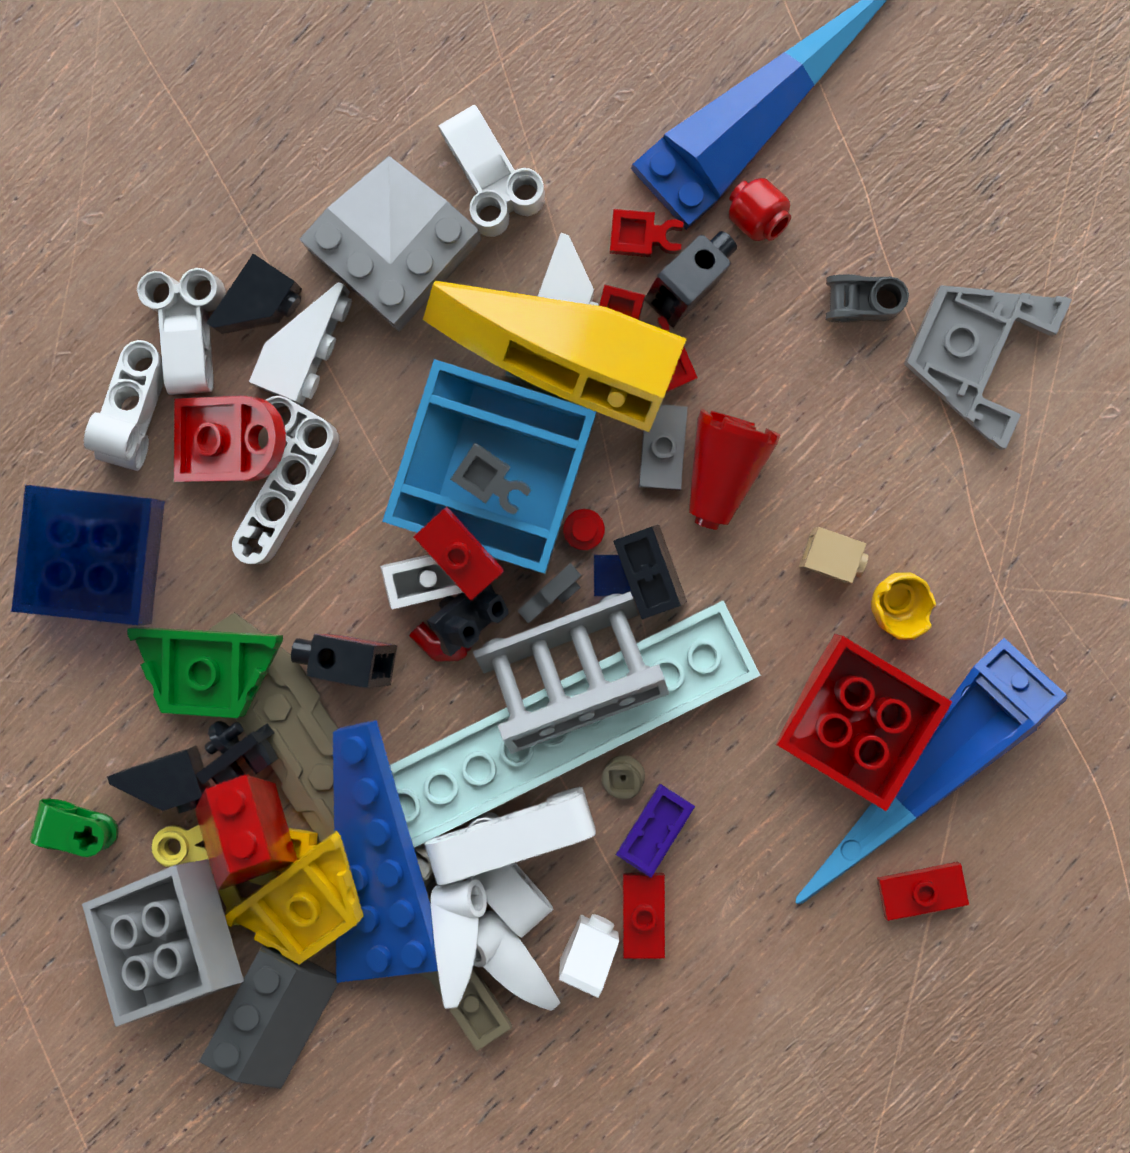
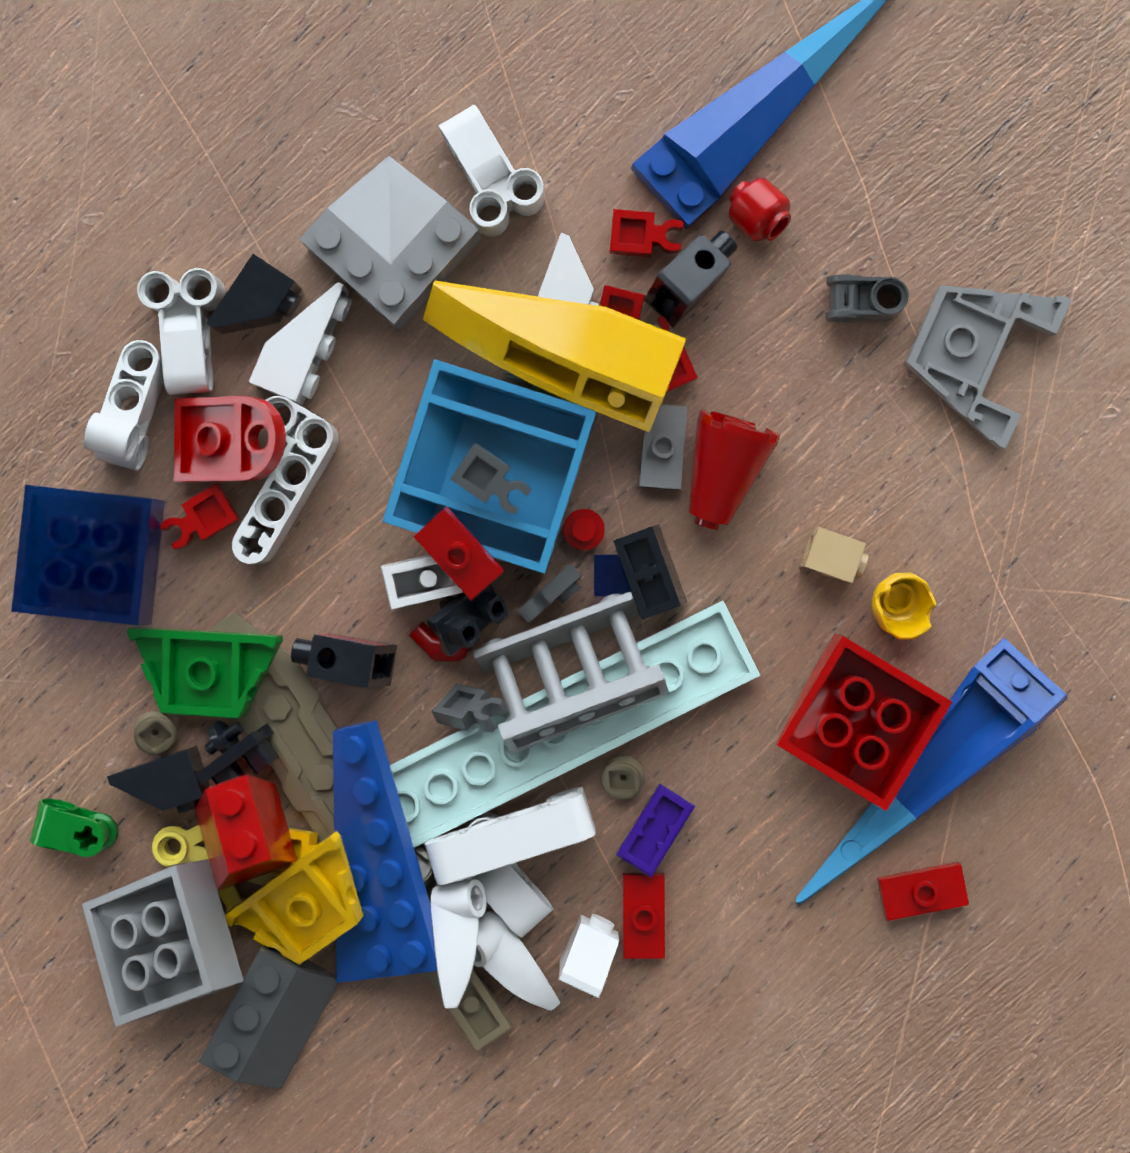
none -> dark tan tile [134,710,177,754]
none -> red plate [160,483,241,549]
none -> dark grey plate [431,683,509,732]

